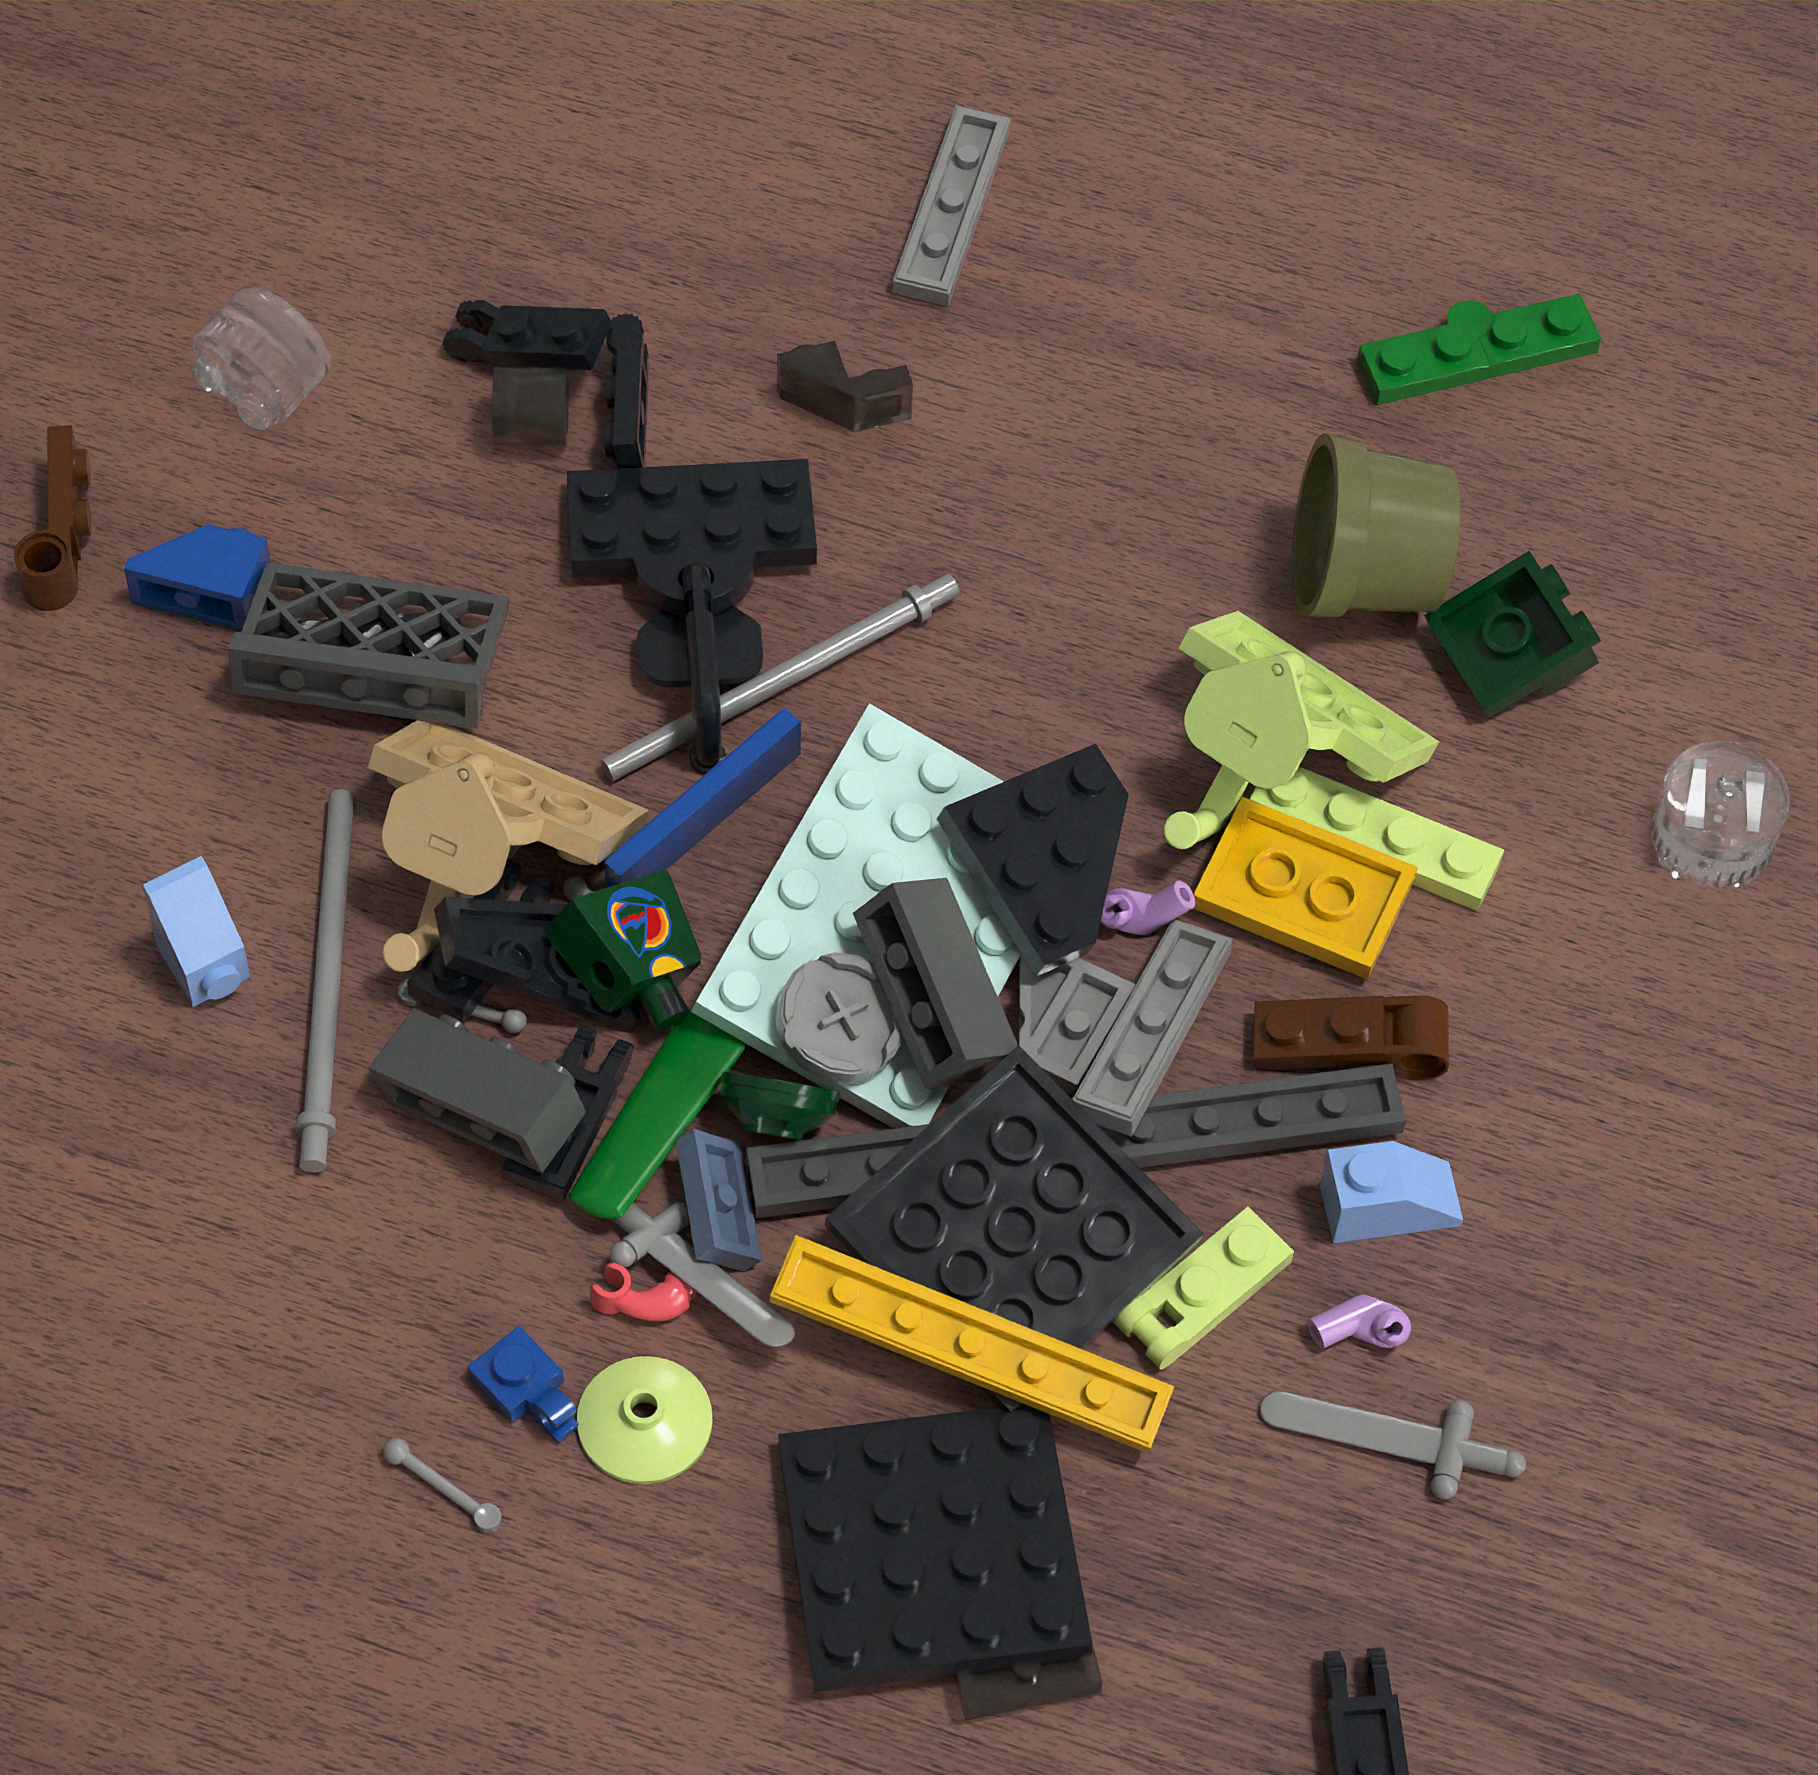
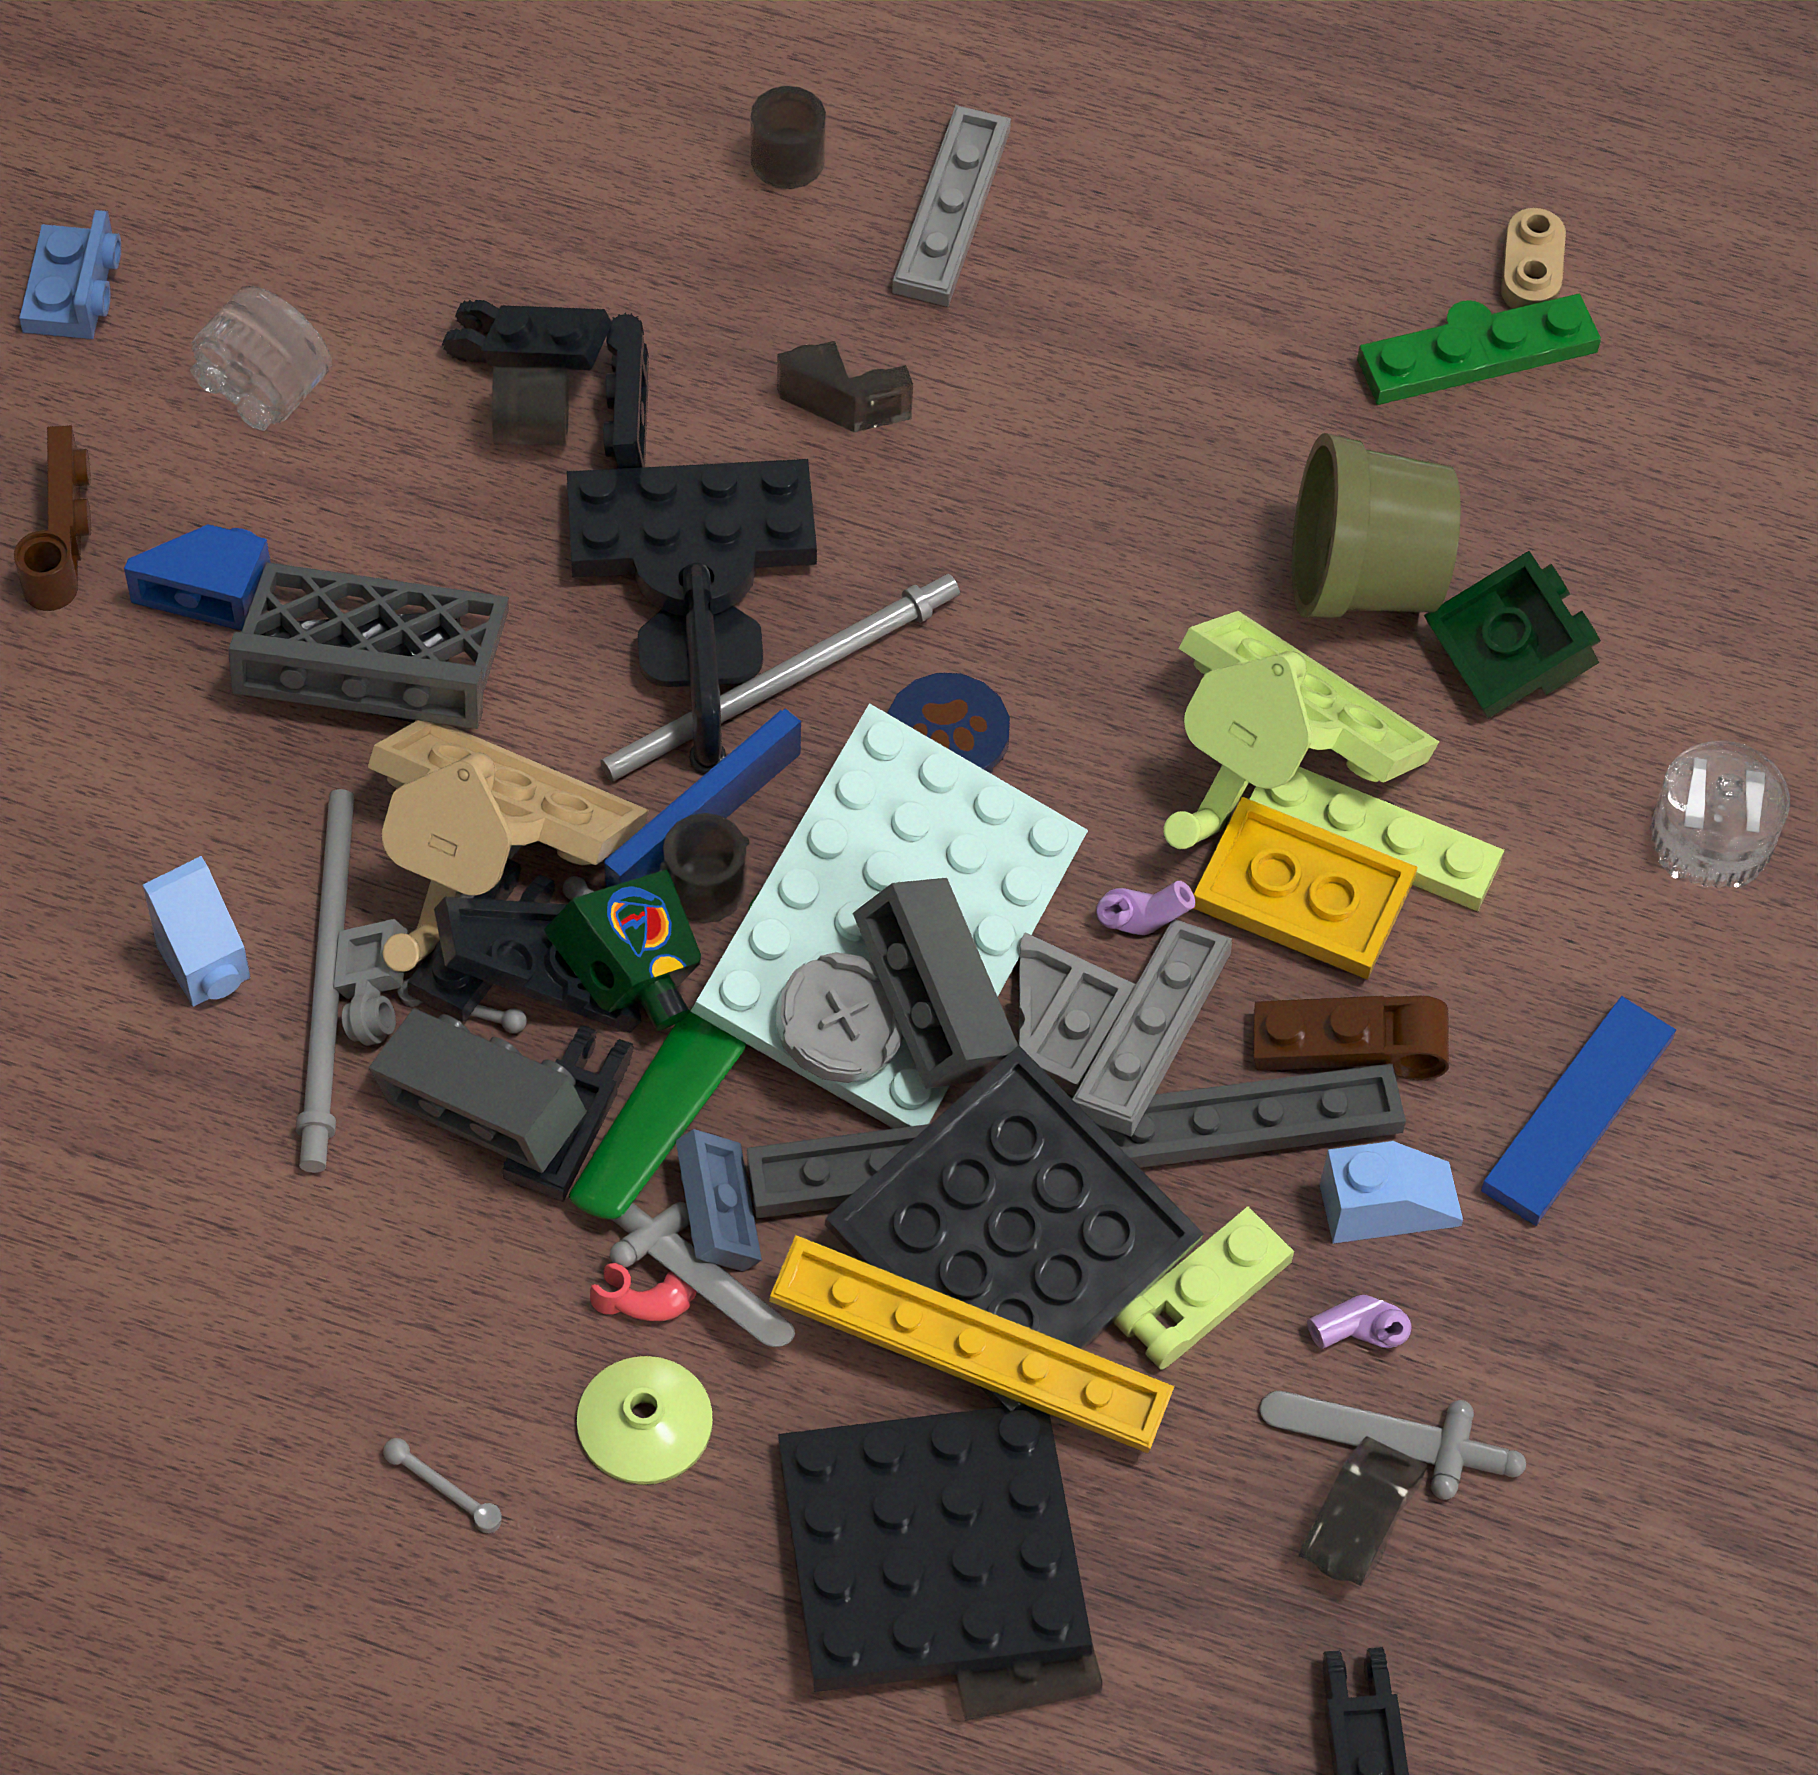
blue plate [467,1326,579,1444] -> none
dark green piece [720,1072,840,1140] -> none
black plate [937,744,1129,976] -> none
none -> medium blue bracket [19,210,121,339]
none -> light grey plate [334,919,408,1046]
none -> clear smoke piece [660,813,750,923]
none -> clear smoke piece [750,86,826,189]
none -> dark blue tile [887,673,1010,774]
none -> clear smoke slope [1299,1436,1428,1586]
none -> blue tile [1481,996,1676,1226]
none -> tan plate [1501,208,1566,309]

